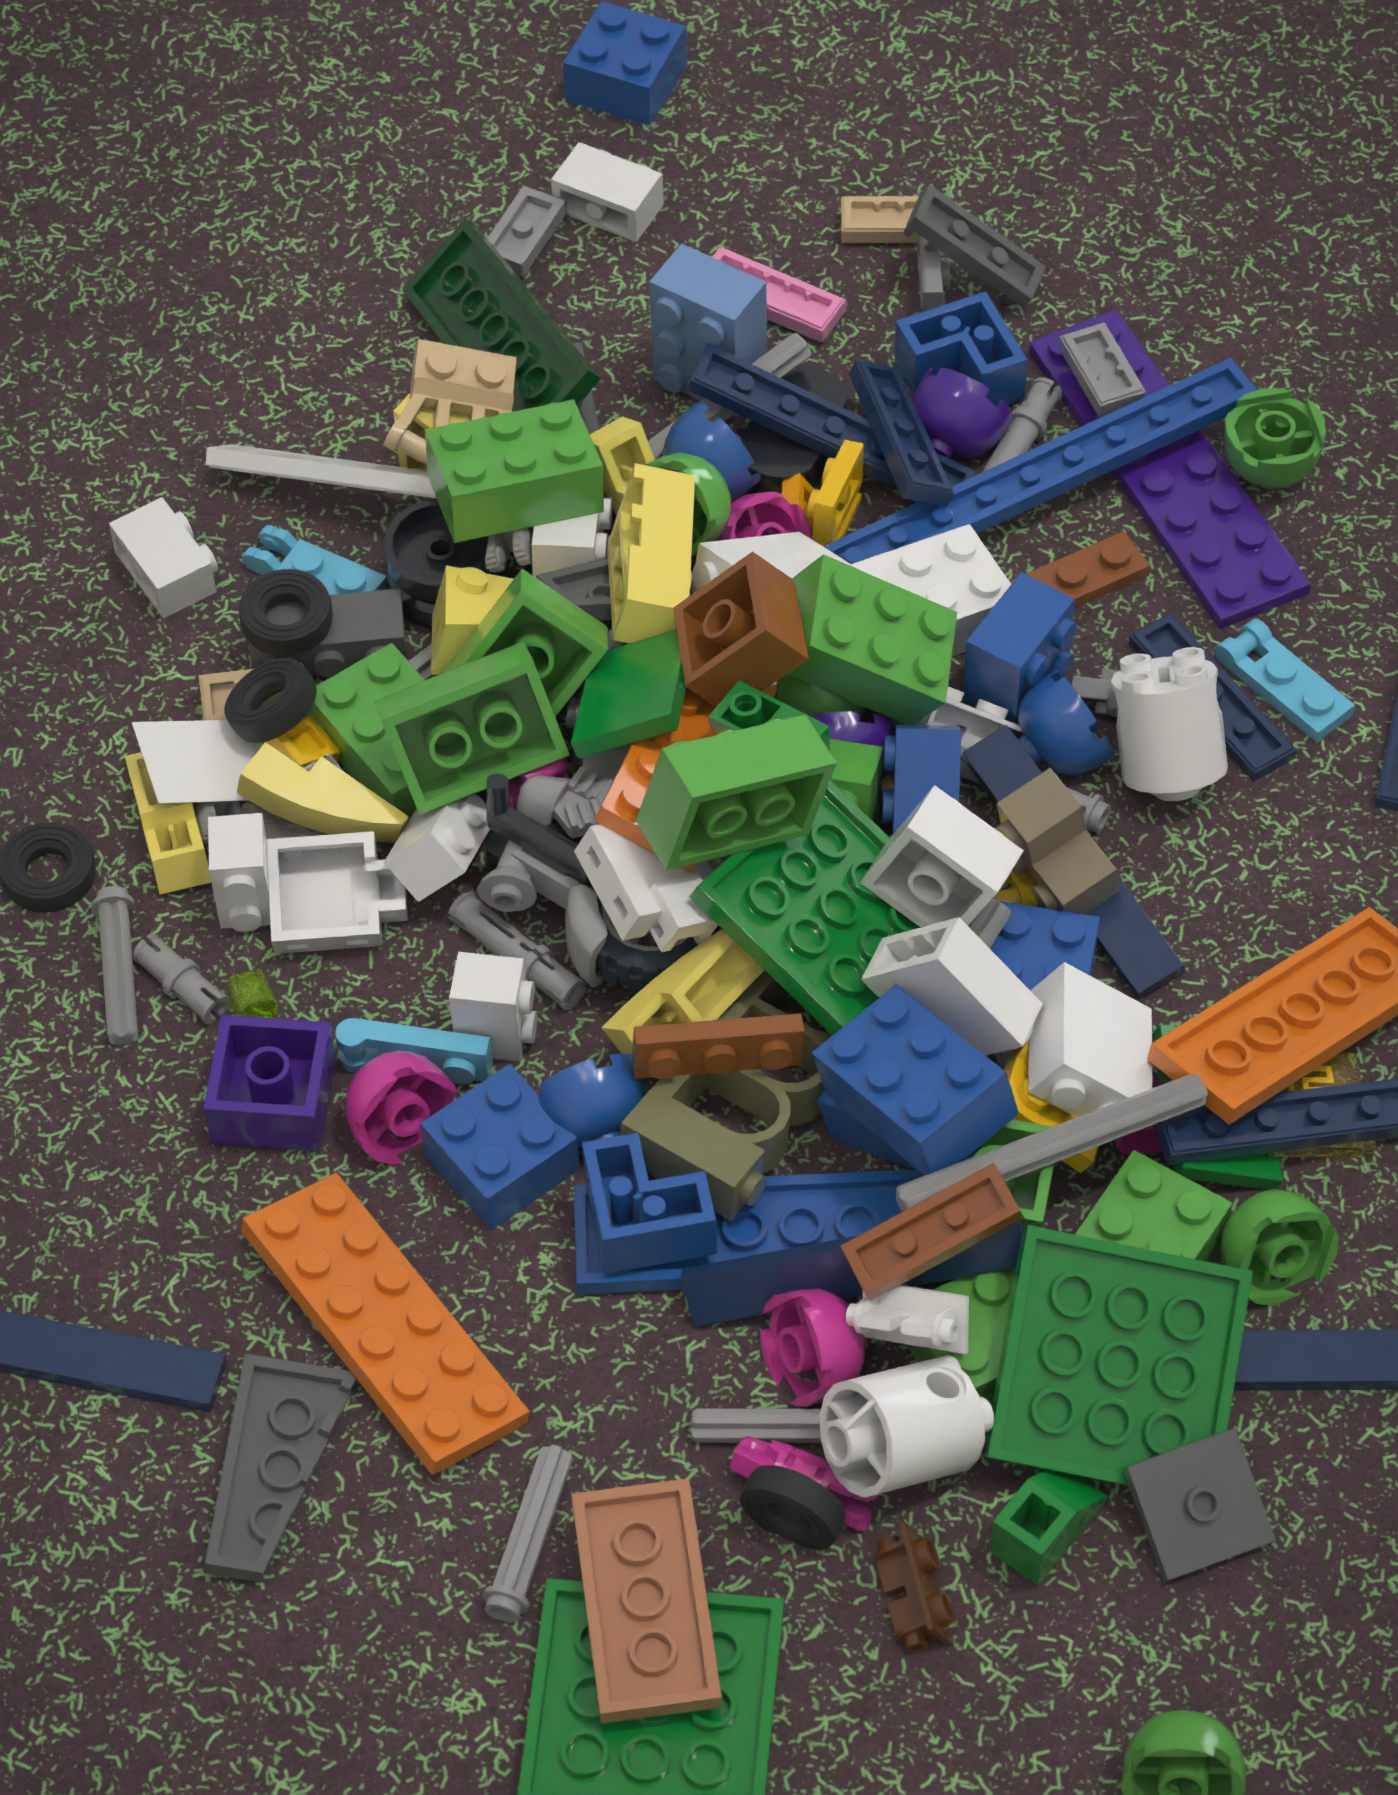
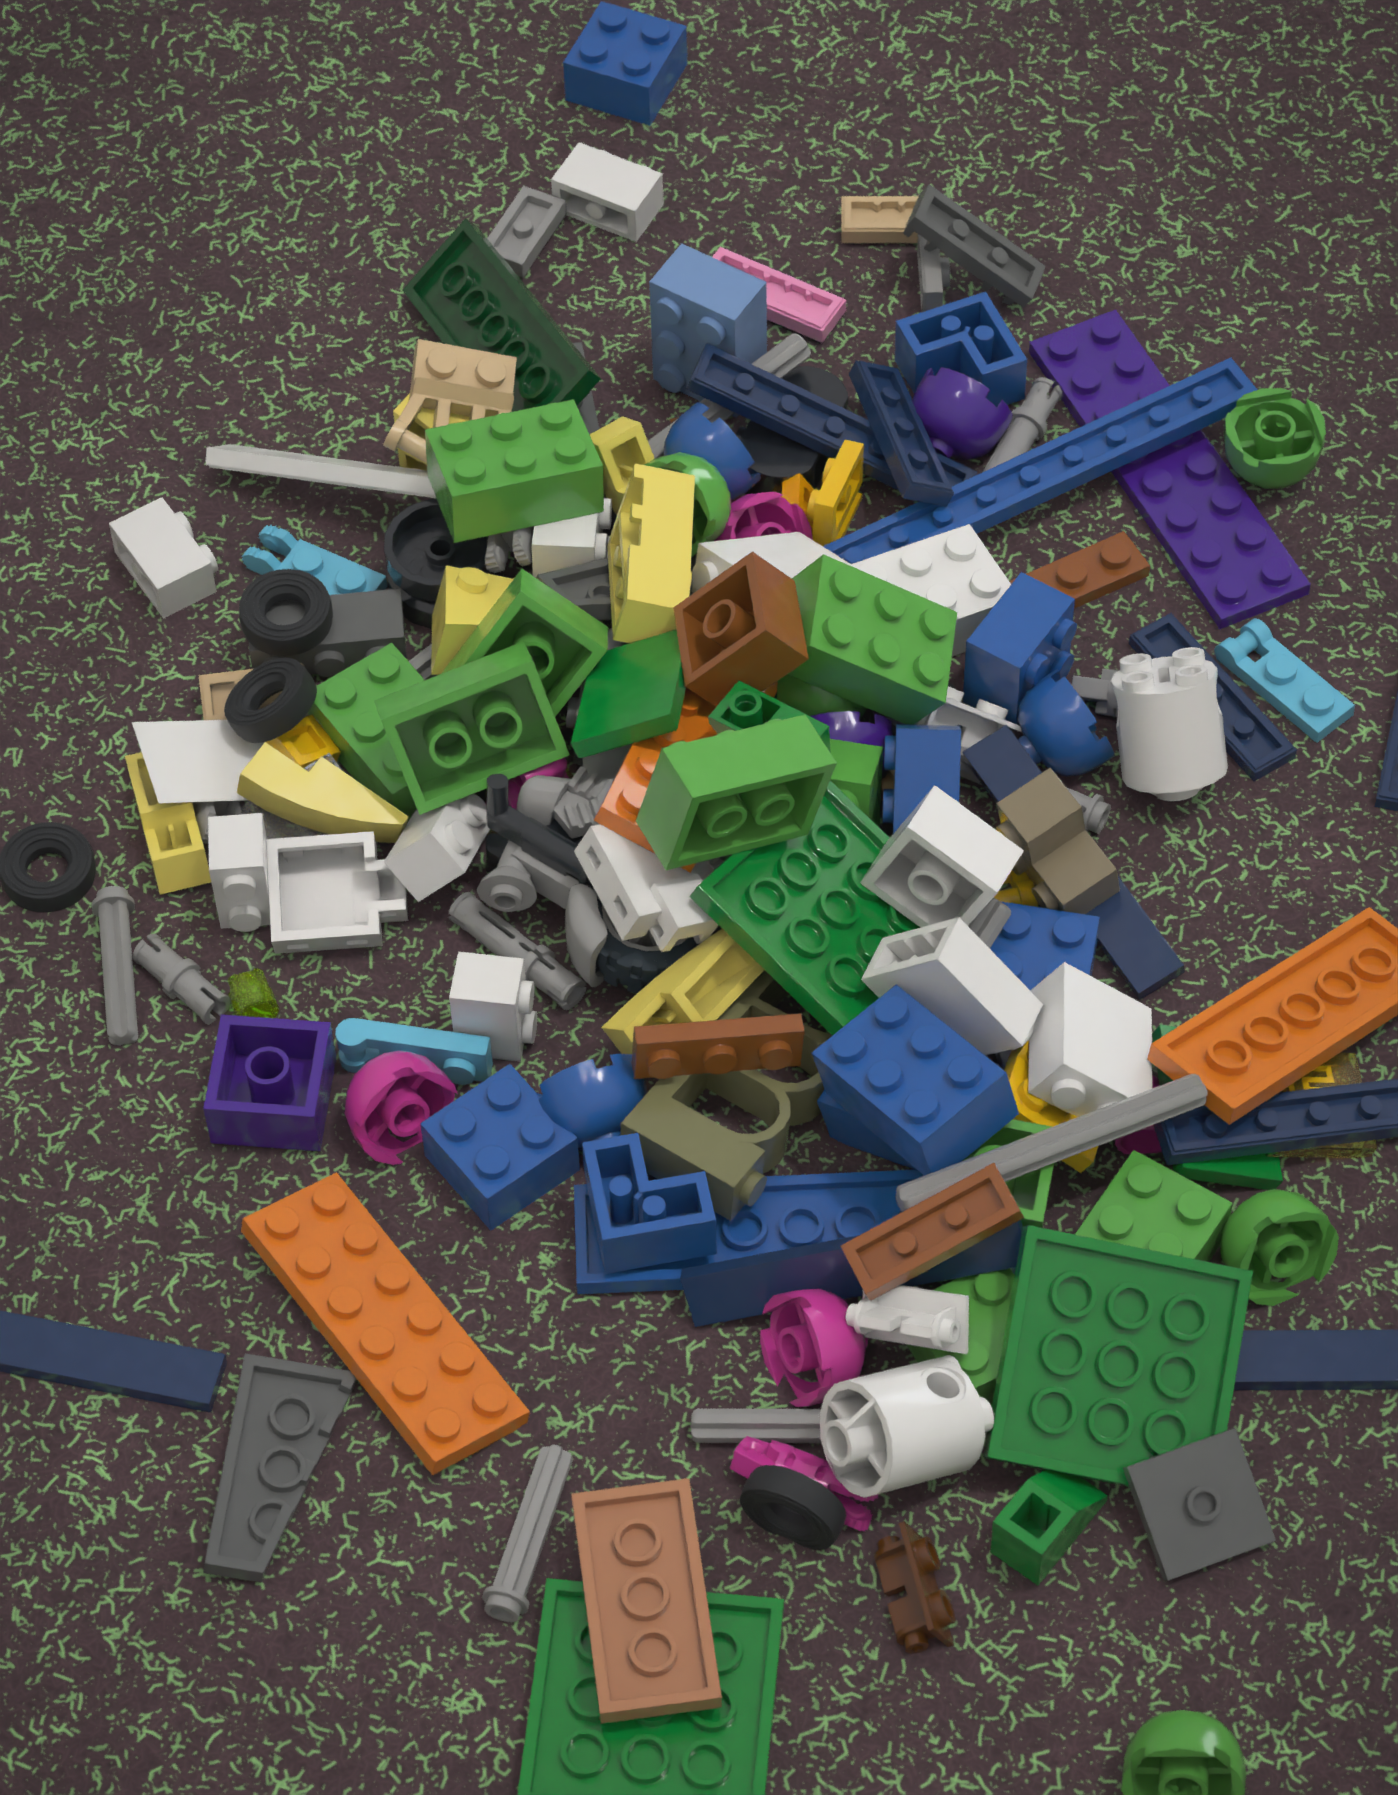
light grey plate [1059,322,1146,417] -> none

